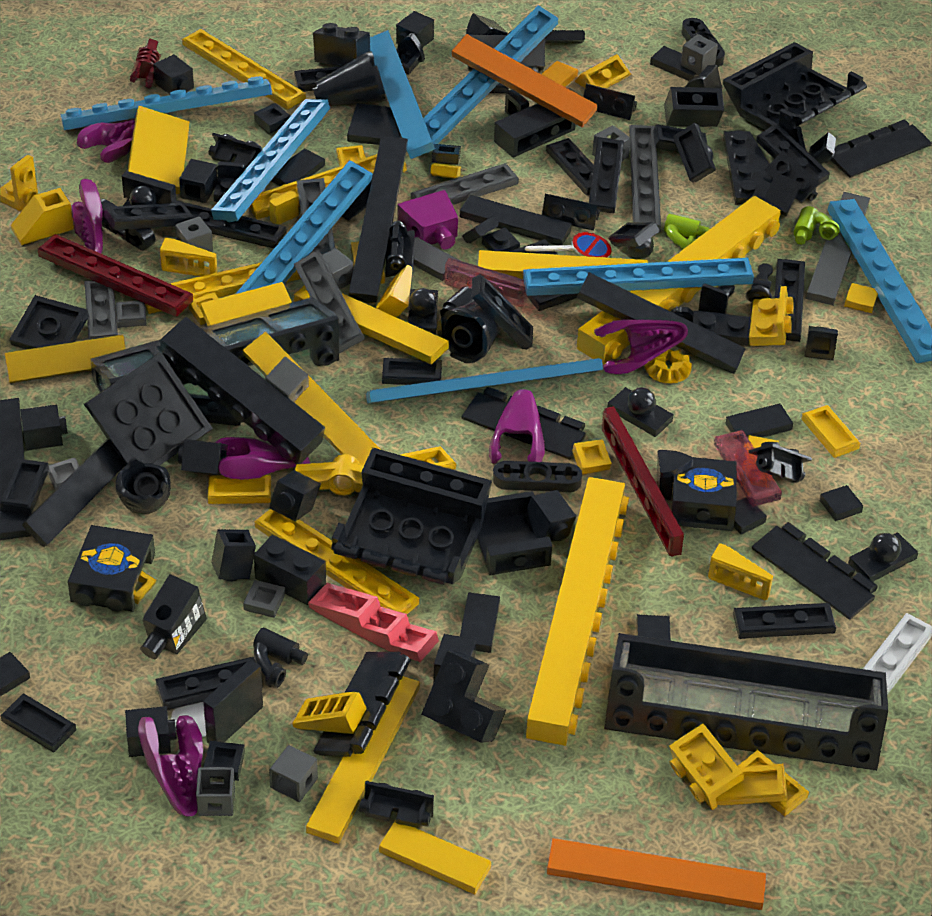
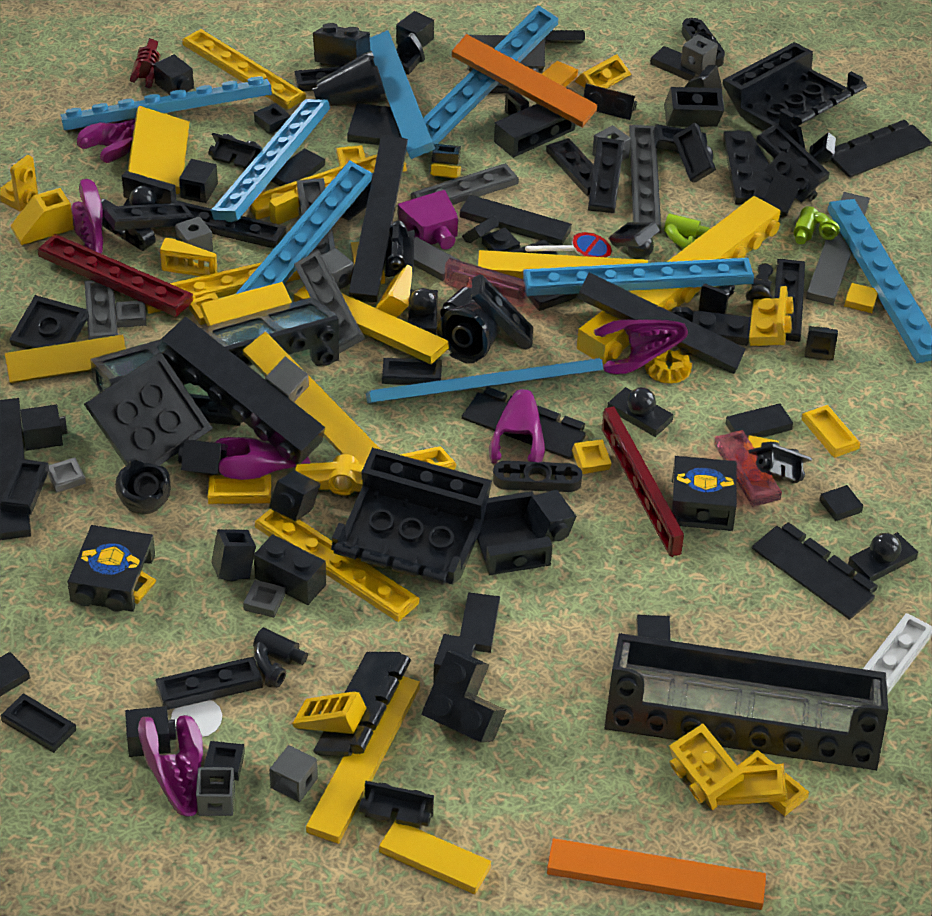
black tile [21,439,125,547] -> none
black torso [140,574,207,659] -> none
black tile [203,659,263,743] -> none
black bracket [214,162,245,202] -> none
coral slope [308,583,439,662] -> none
black tile [466,13,508,35] -> none
yellow brick [526,477,629,746] -> none
black hinge [542,193,600,231] -> none
black tile [657,450,693,500] -> none
yellow slope [708,543,773,601] -> none
black tile [733,603,836,639] -> none
black tile [734,496,767,535] -> none

